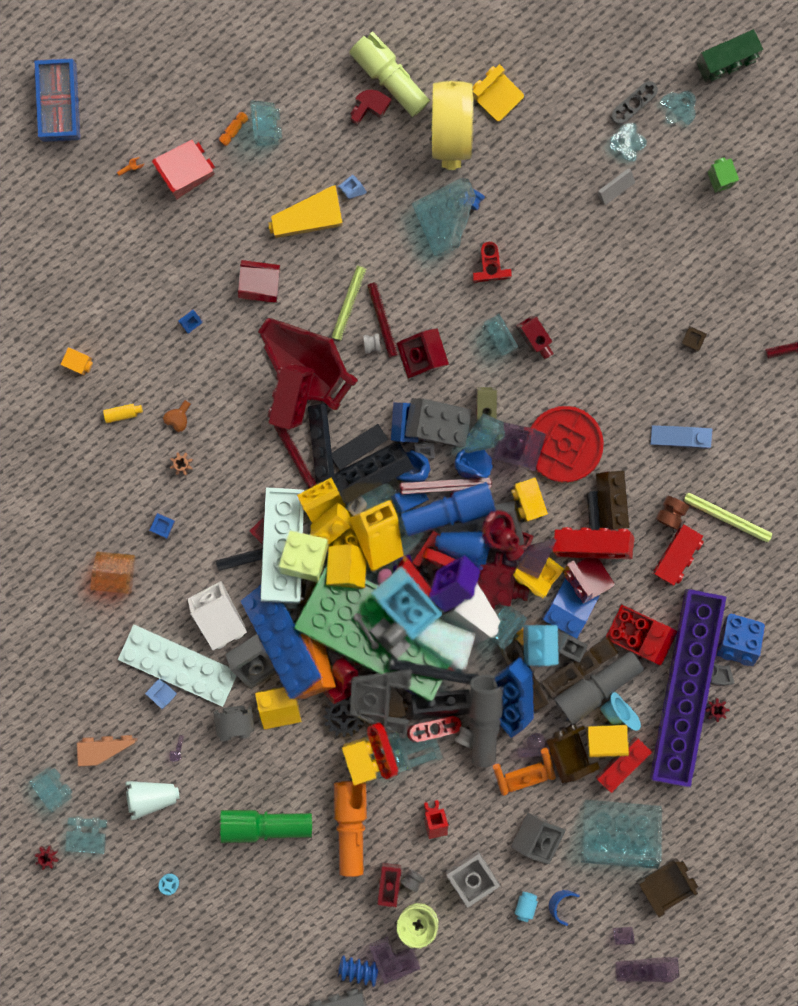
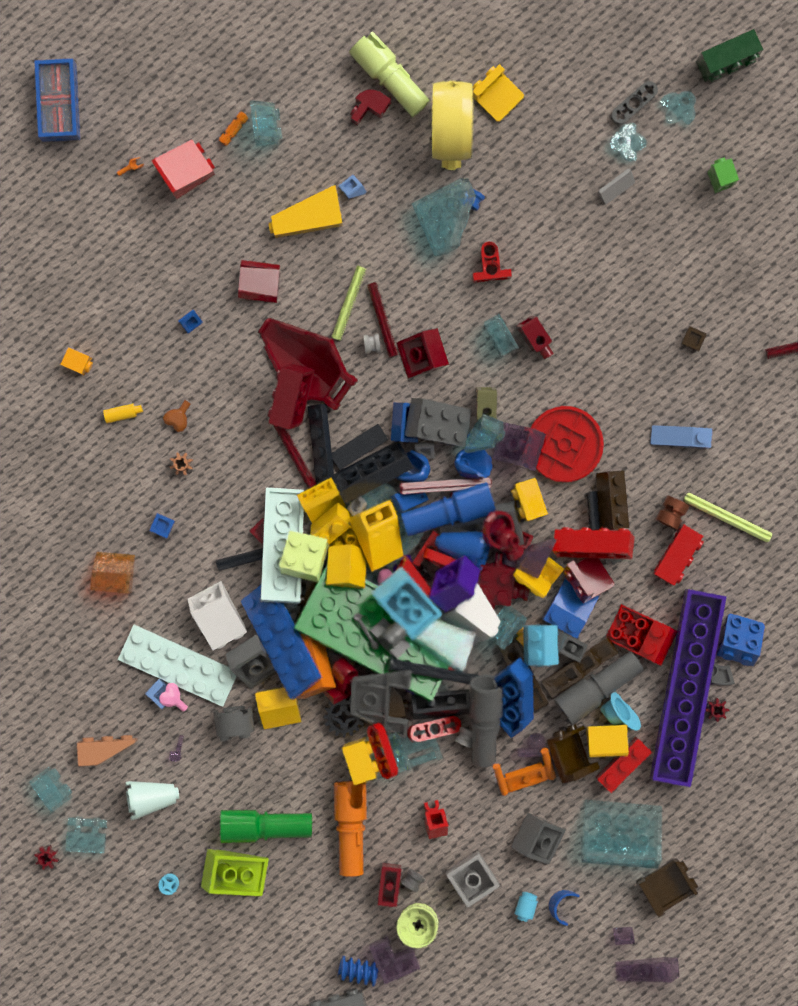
none -> bright pink rock [159,683,188,712]
none -> lime slope [201,849,269,896]

